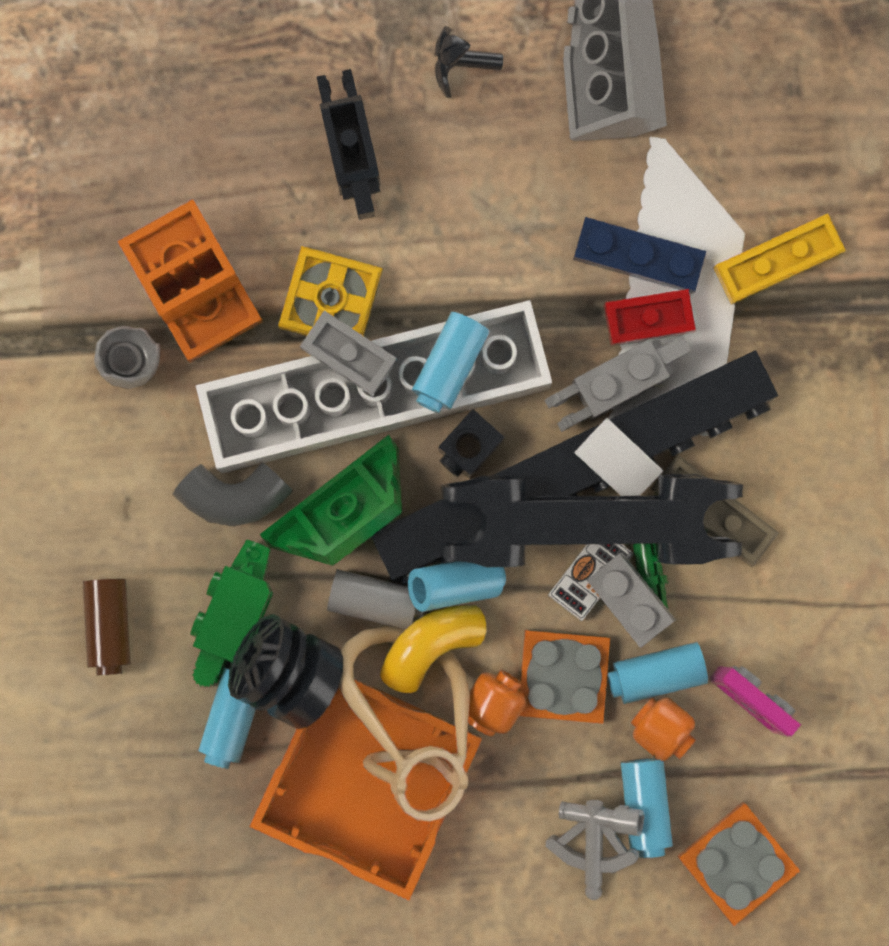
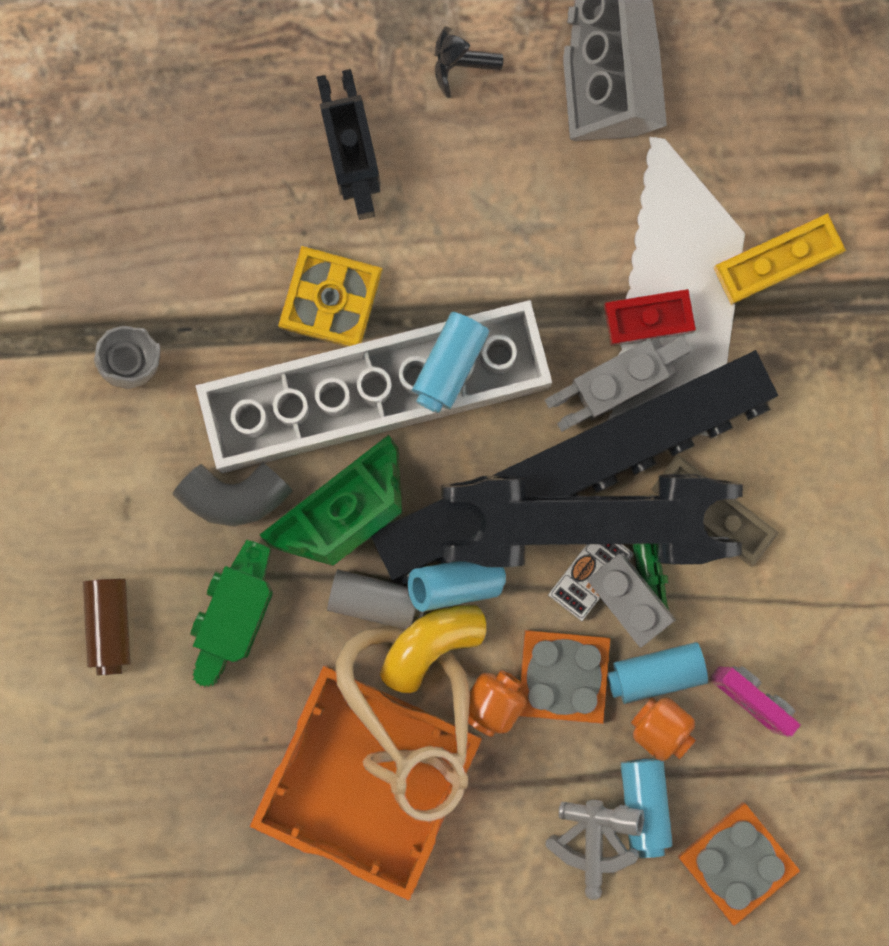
orange bracket [117,199,263,363] -> none
medium azure brick [198,667,256,769] -> none
black wheel [228,614,343,729] -> none
light grey plate [300,311,397,396] -> none
black brick [438,409,505,479] -> none
dark blue plate [573,217,707,294] -> none
white sticker [574,418,663,496] -> none

